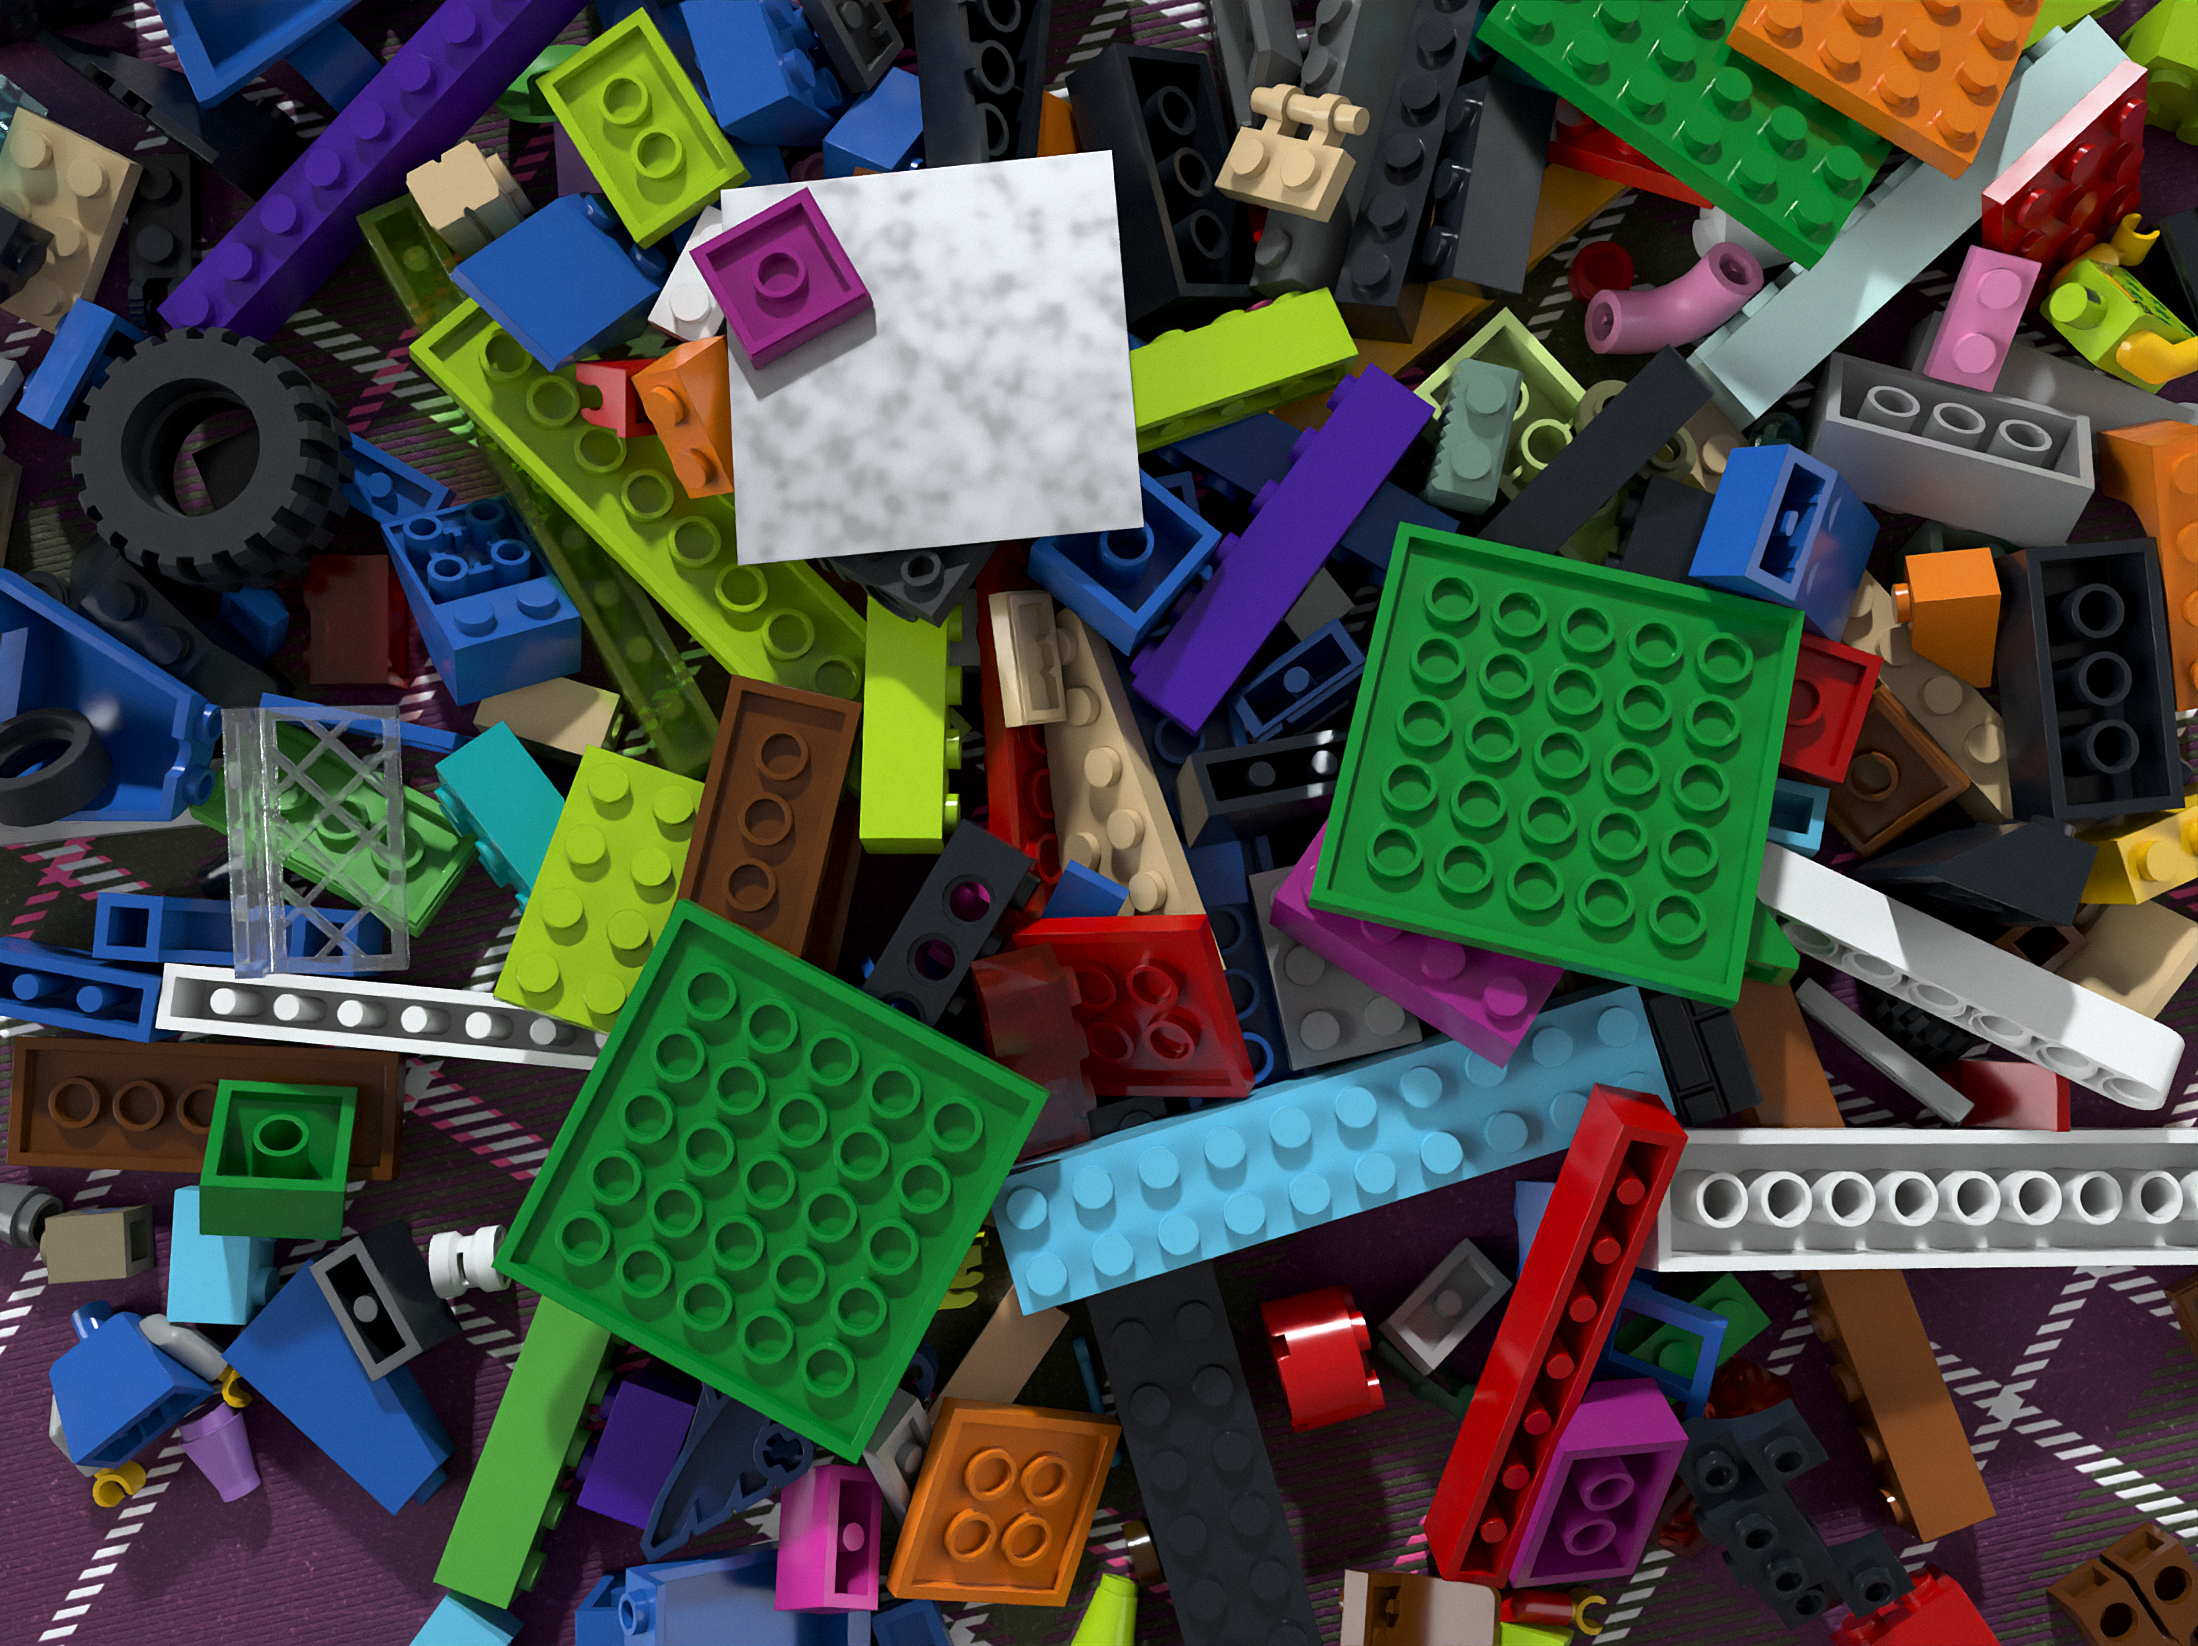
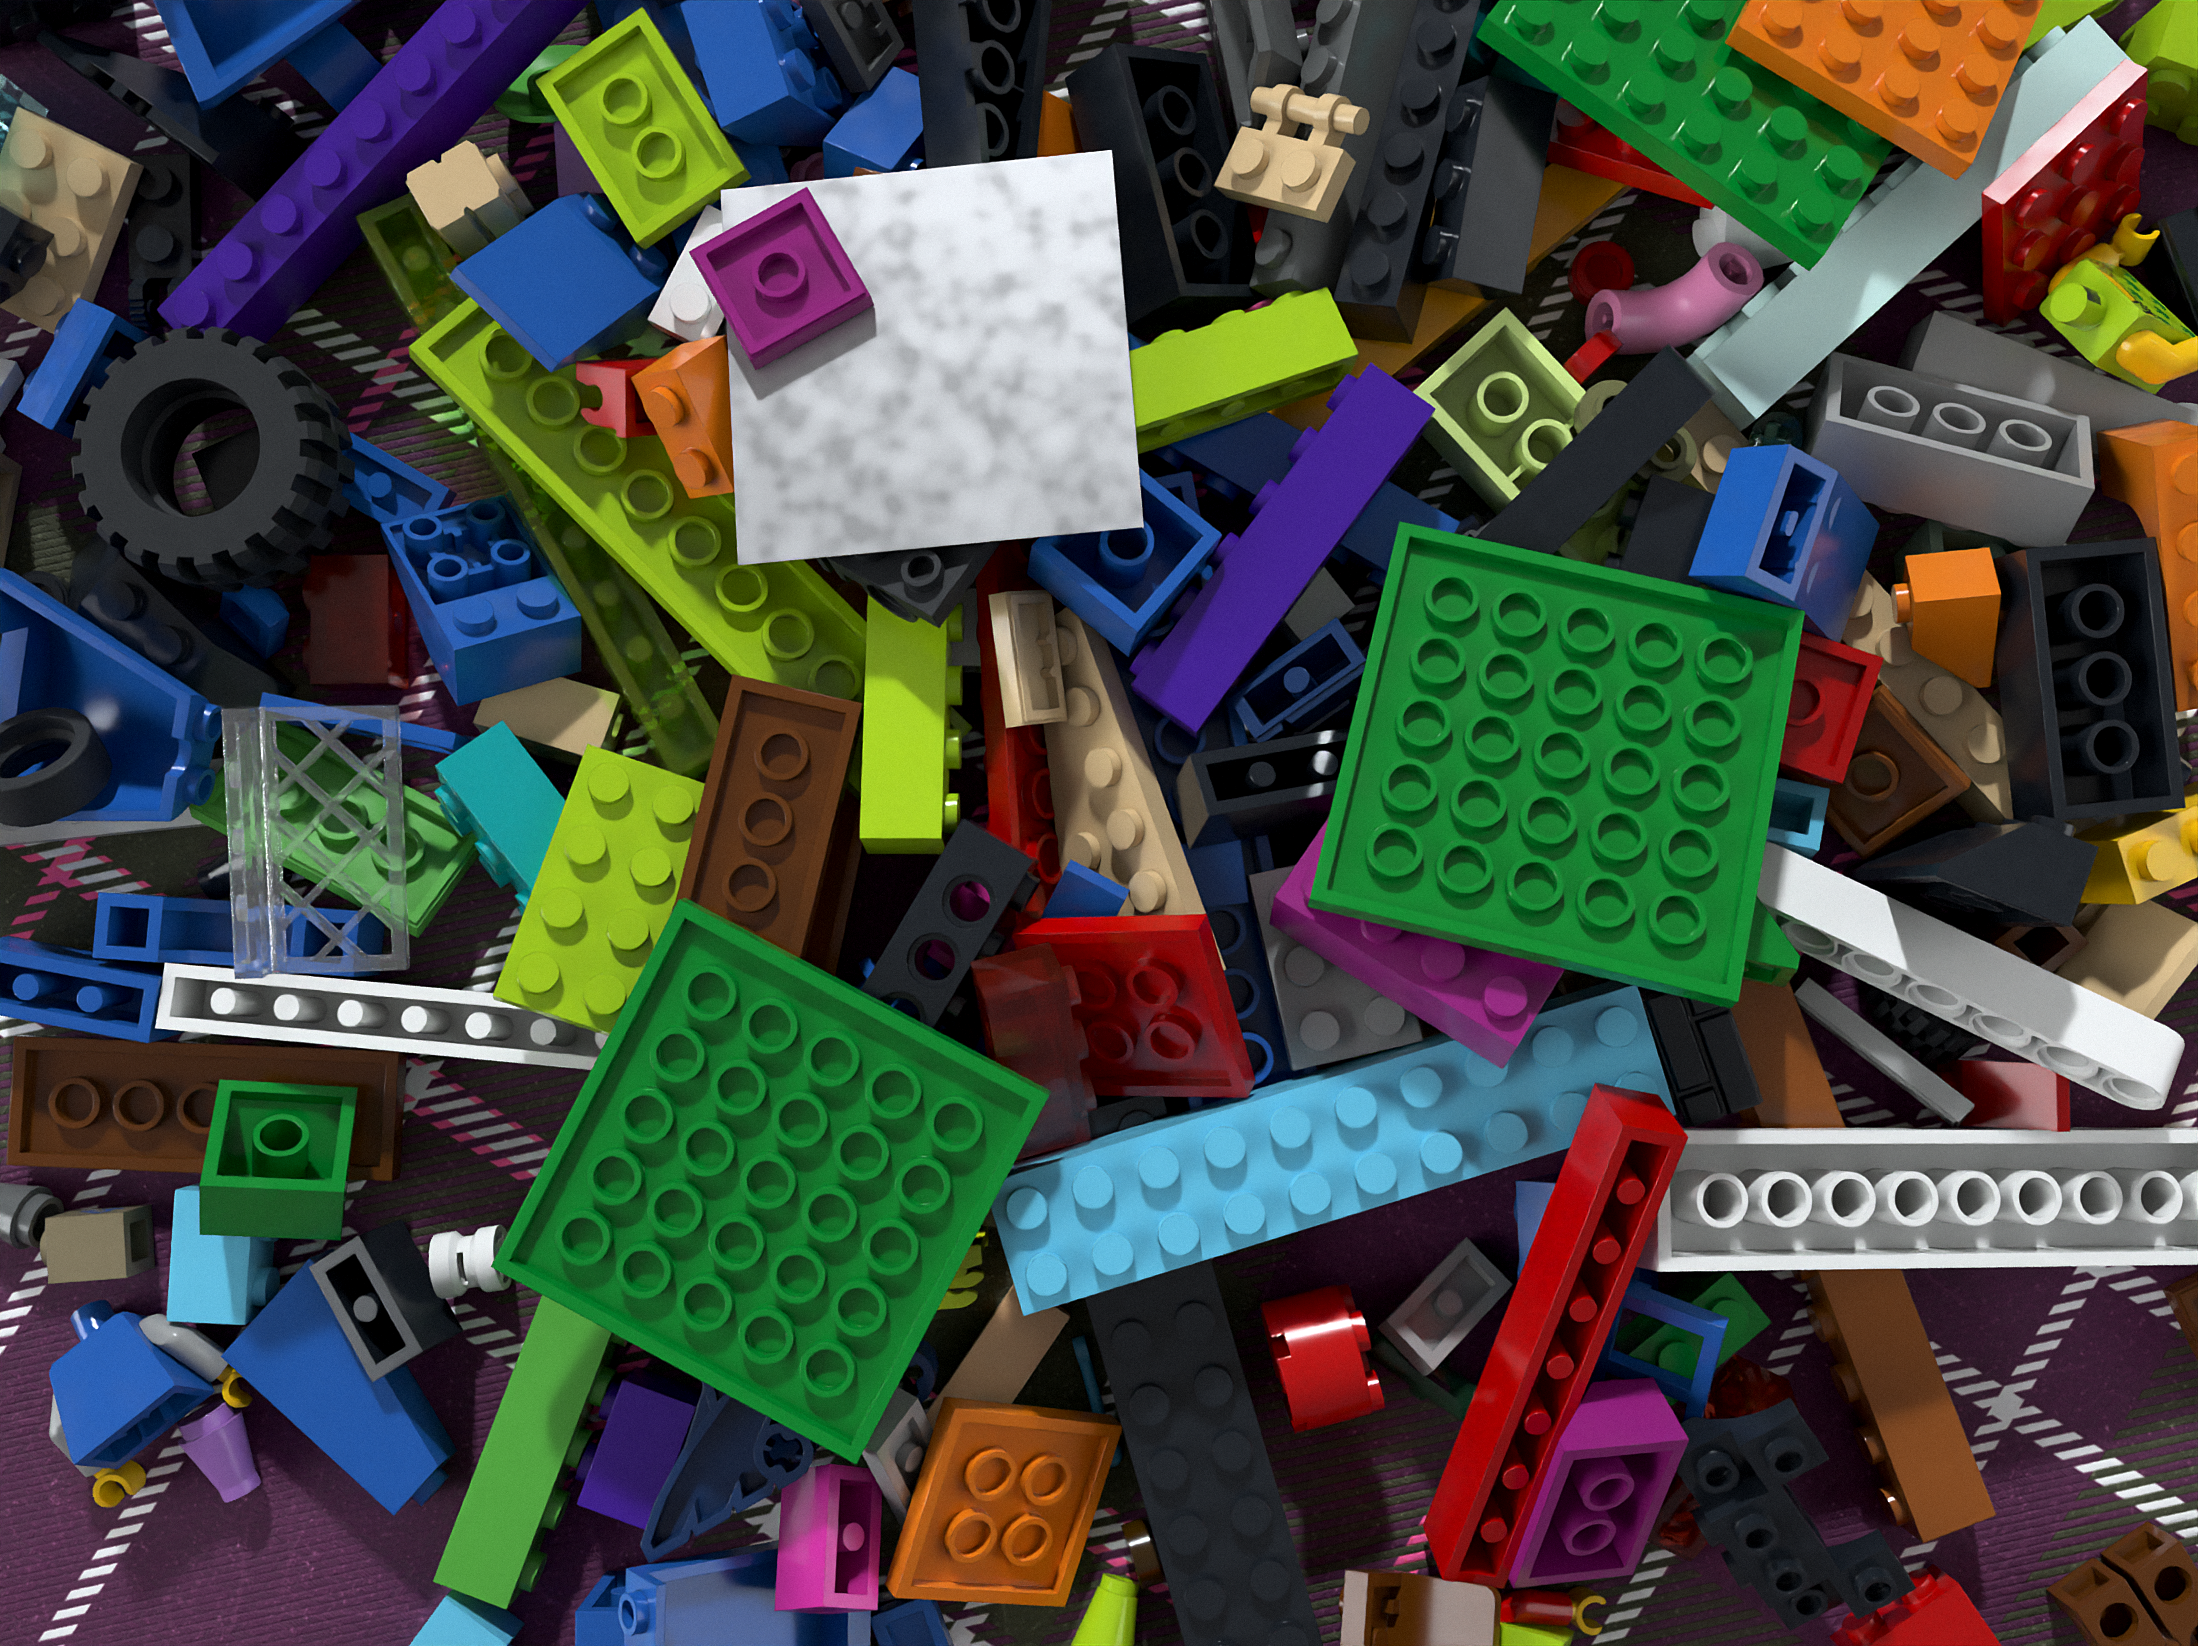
sand green brick [1420,358,1524,515] -> none
bright pink plate [1922,244,2042,393] -> none
none -> red tile [1562,328,1624,386]

